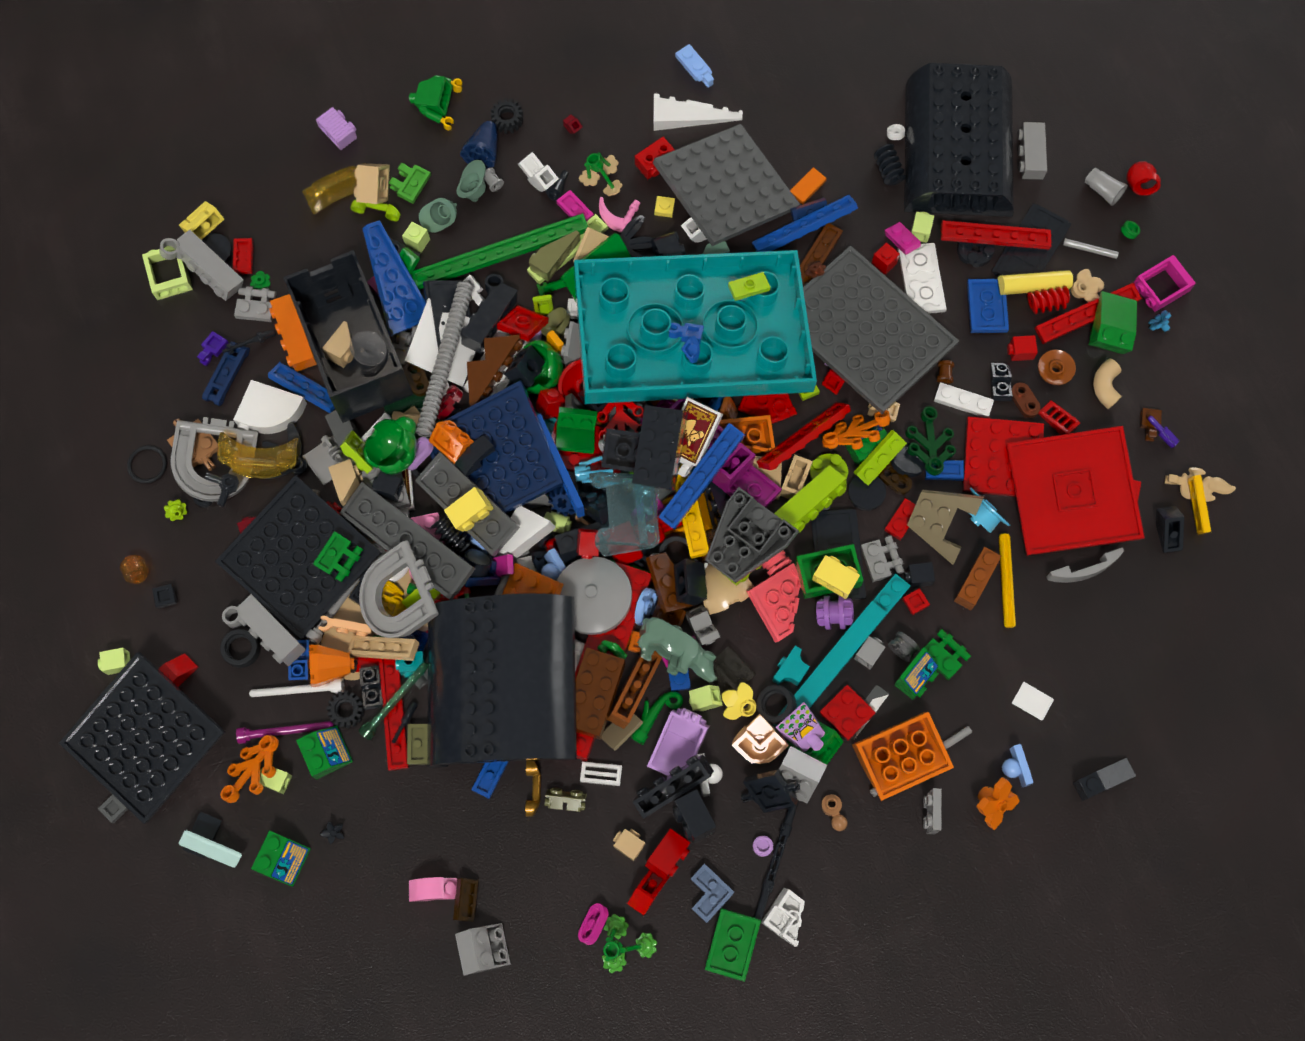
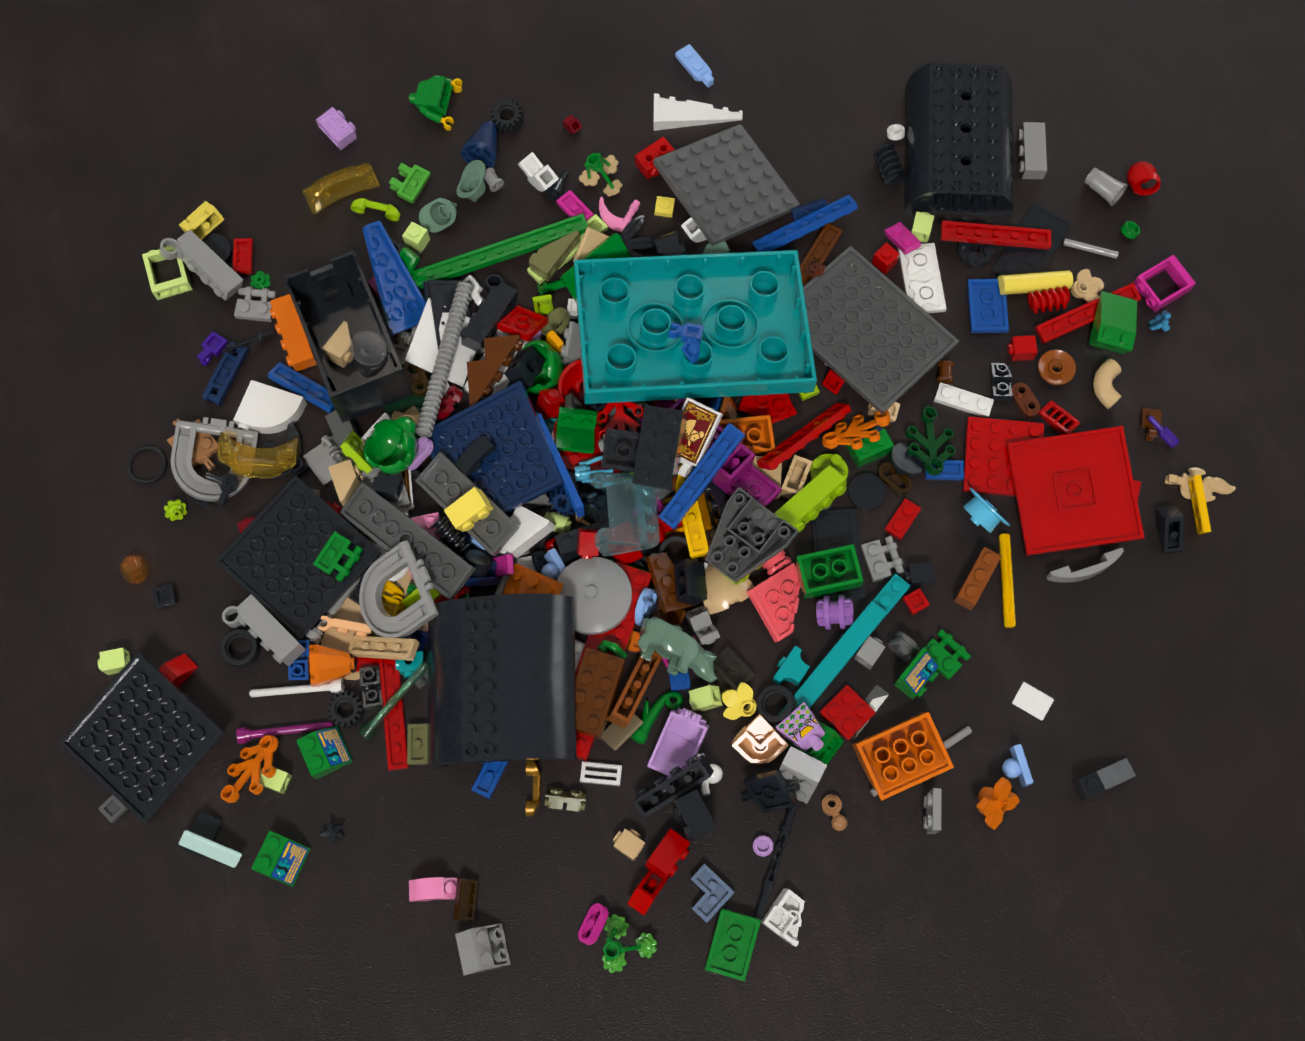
tan slope [354,164,390,204] -> none
black piece [391,702,418,743] -> none
orange bracket [429,420,474,464] -> none
lime plate [728,272,770,301] -> none
orange tile [790,167,827,205] -> none
light yellow brick [812,555,860,599] -> none
lime plate [853,430,907,486] -> none
dark tan wing [907,490,984,565] -> none

